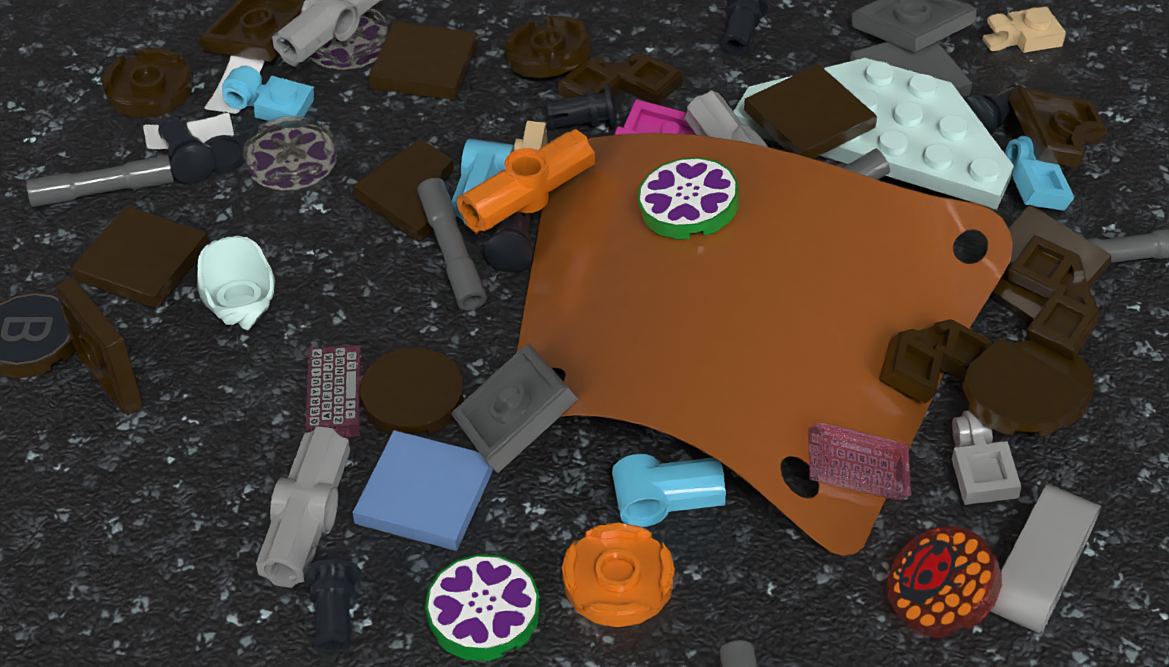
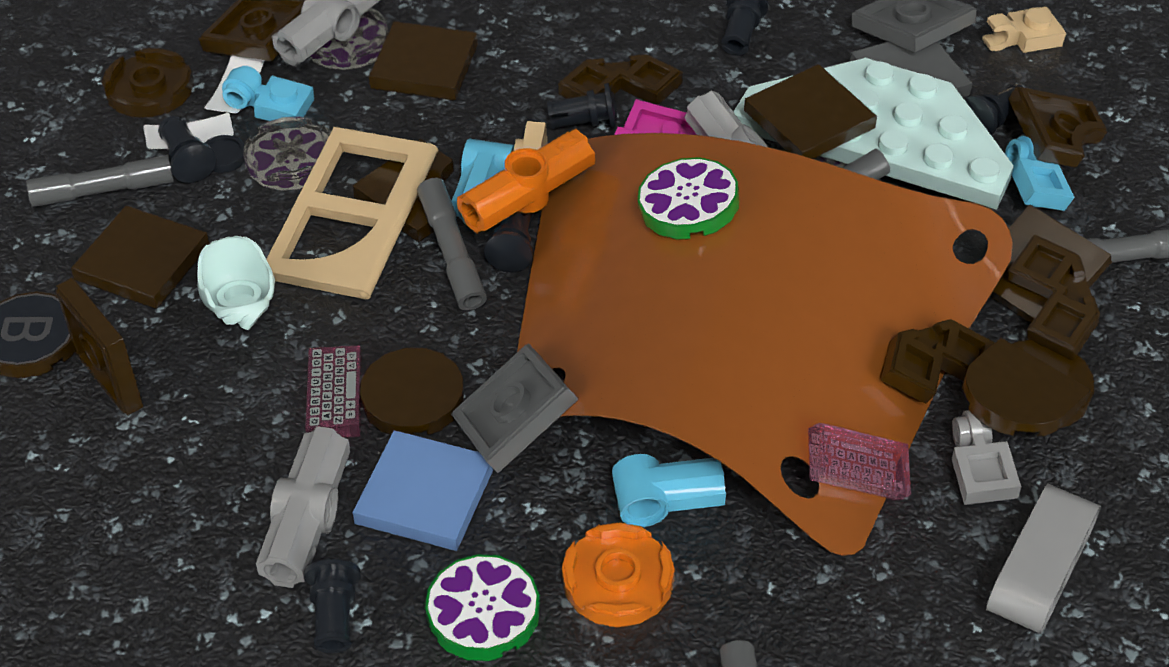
dark brown tile [505,16,592,78] -> none
tile [888,526,1002,638] -> none
none -> tan window [266,127,438,299]

